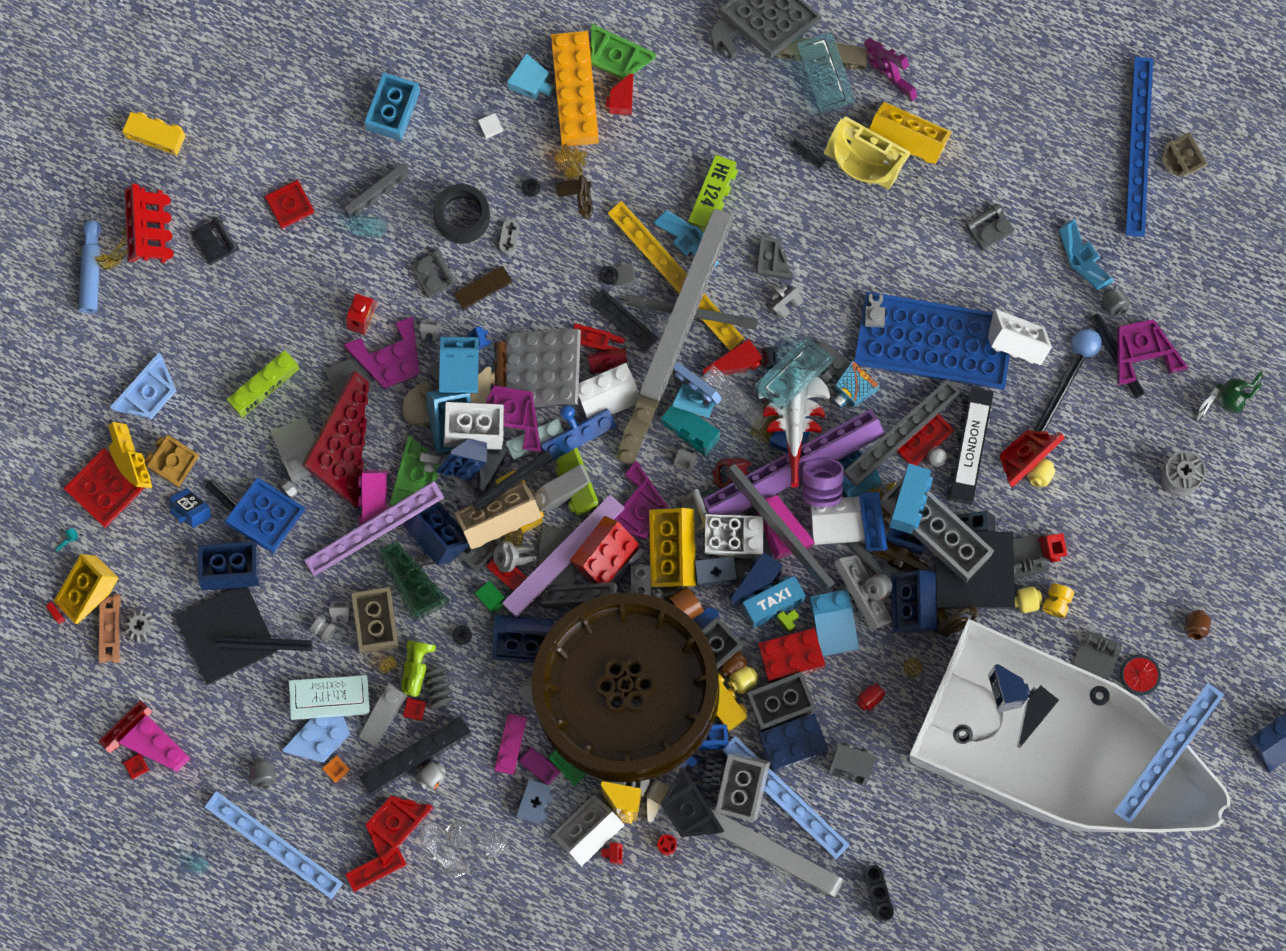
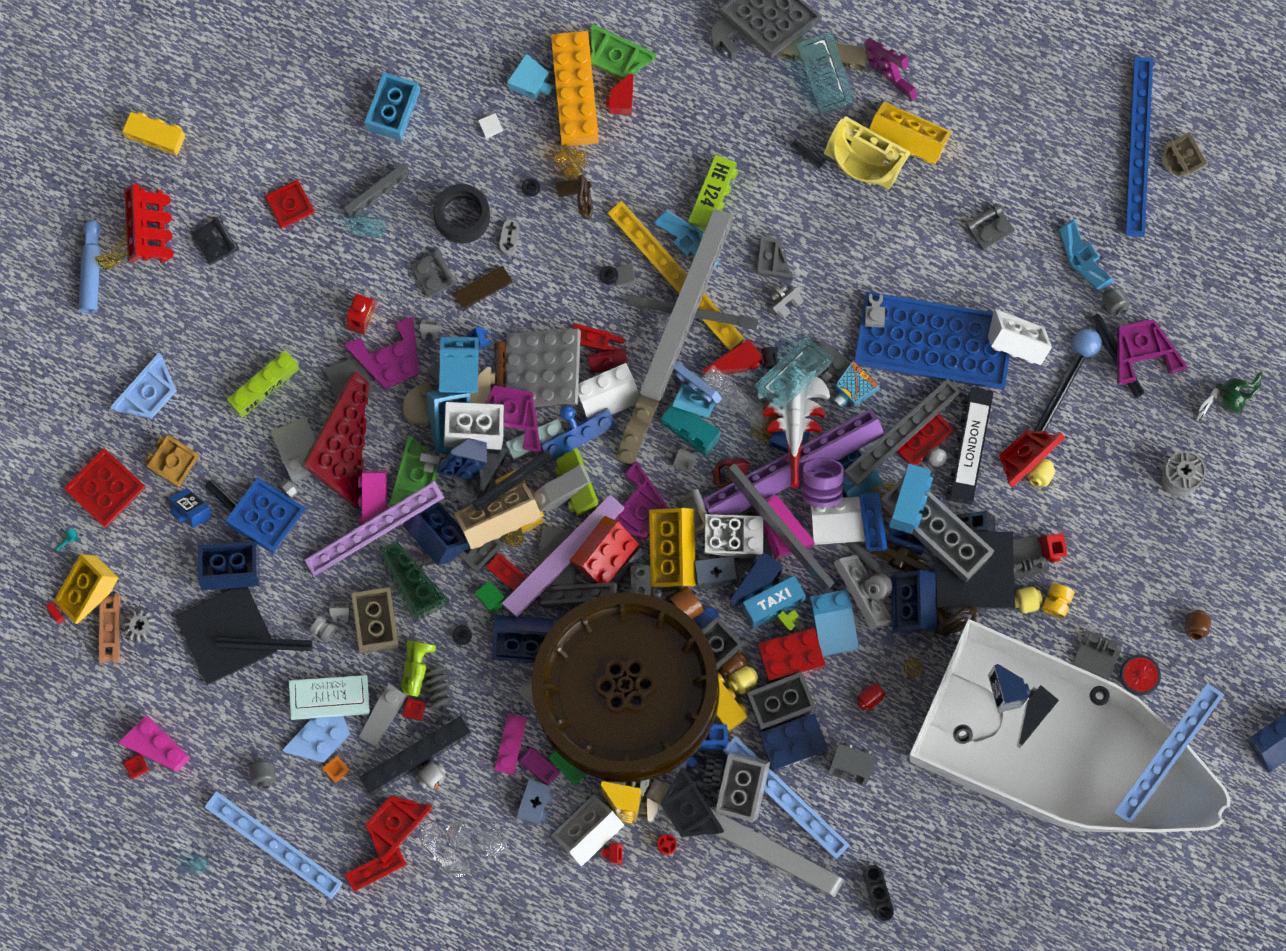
red plate [98,700,152,753] -> none
yellow slope [108,422,153,488] -> none
clear yellow tile [378,656,397,674] -> none
light grey piece [493,541,536,572] -> none
black plate [590,289,659,353] -> none

